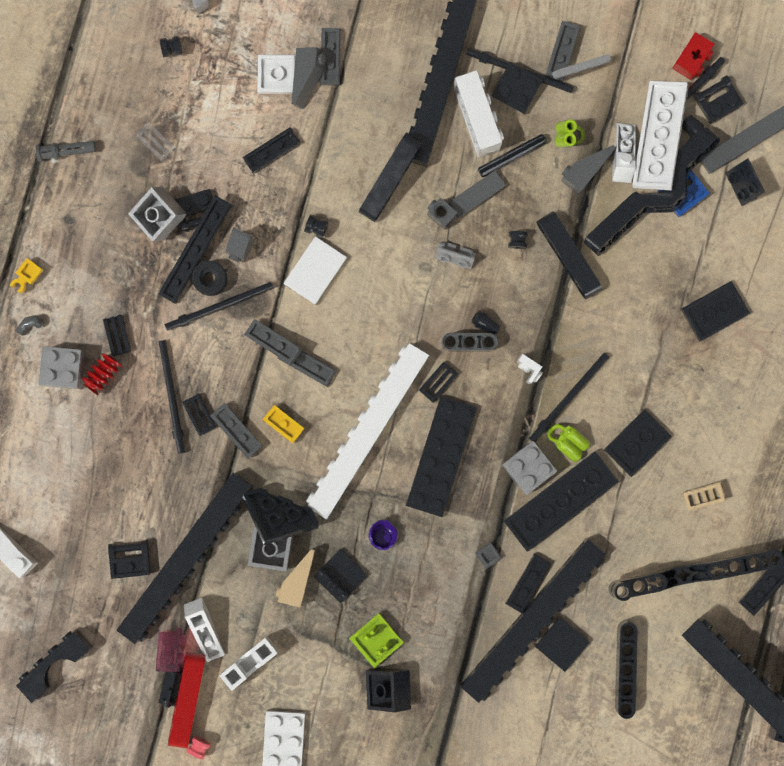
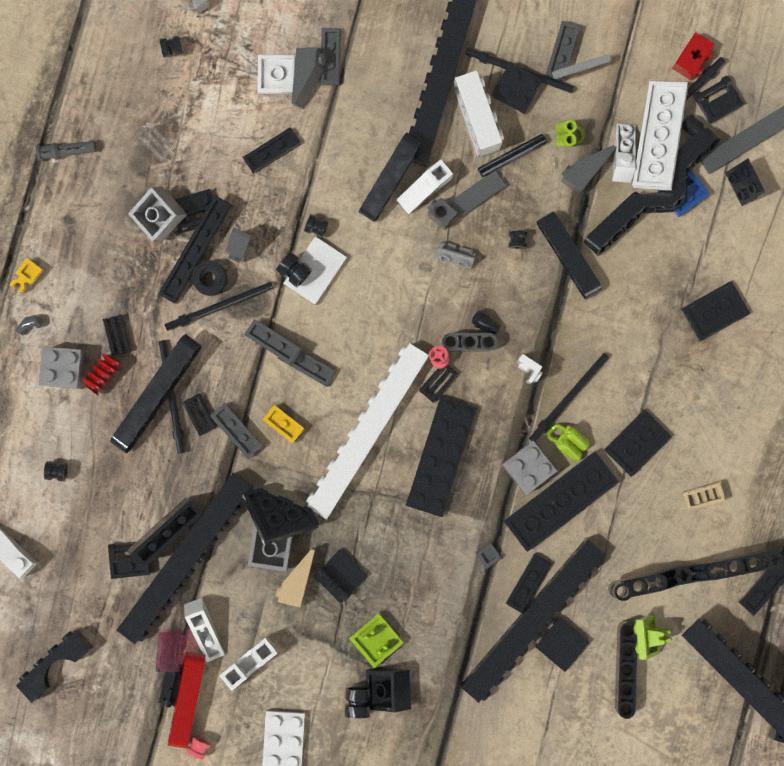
dark purple hair [368,520,397,550] -> none
none -> black wheel [44,461,68,482]
none -> black beam [110,334,202,454]
none -> black brick [127,498,202,567]
none -> black wheel [276,252,312,288]
none -> black wheel [345,687,371,719]
none -> white slope [397,160,453,214]
none -> coral wheel [429,346,450,369]
none -> lime plate [634,615,672,660]

